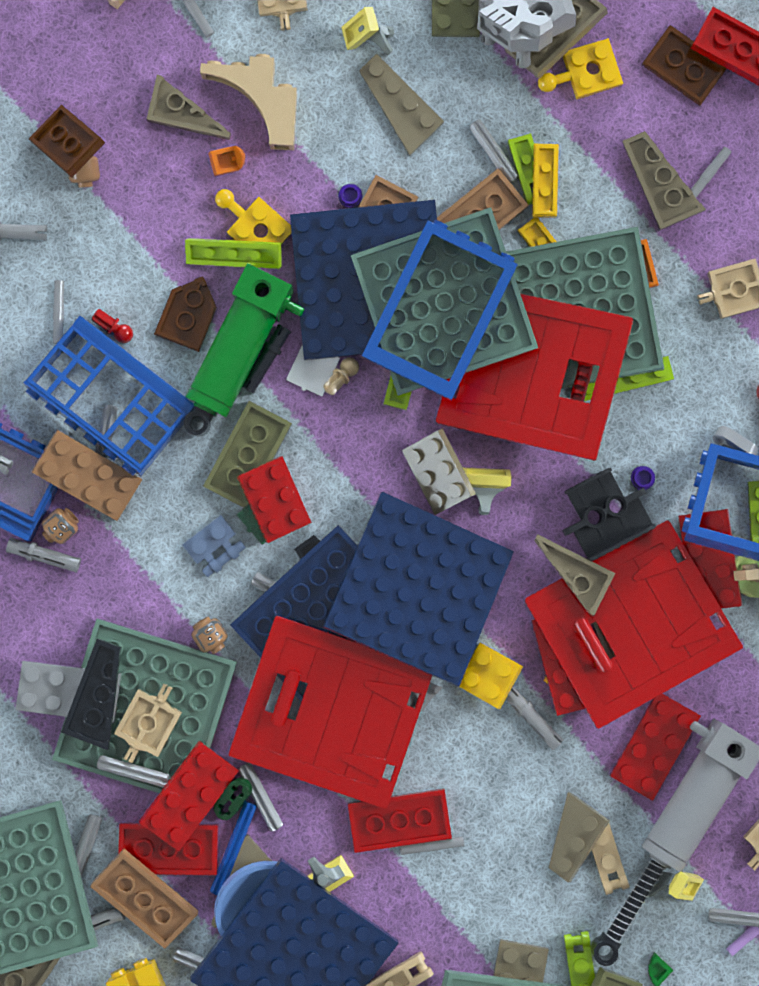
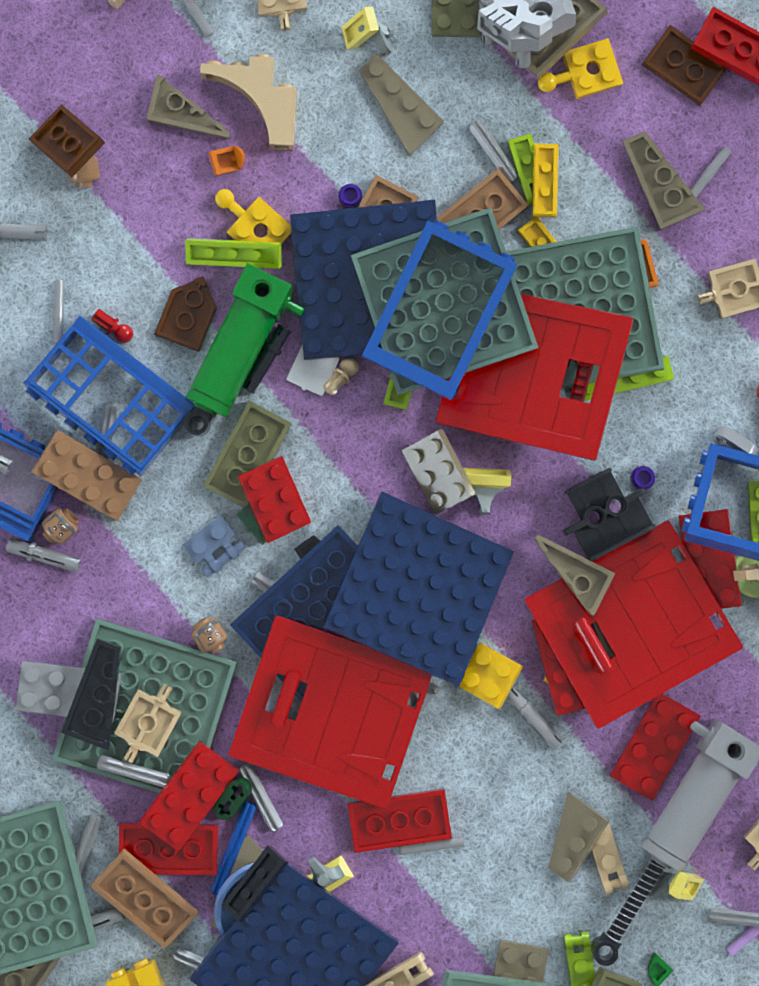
none -> black plate [222,845,289,922]

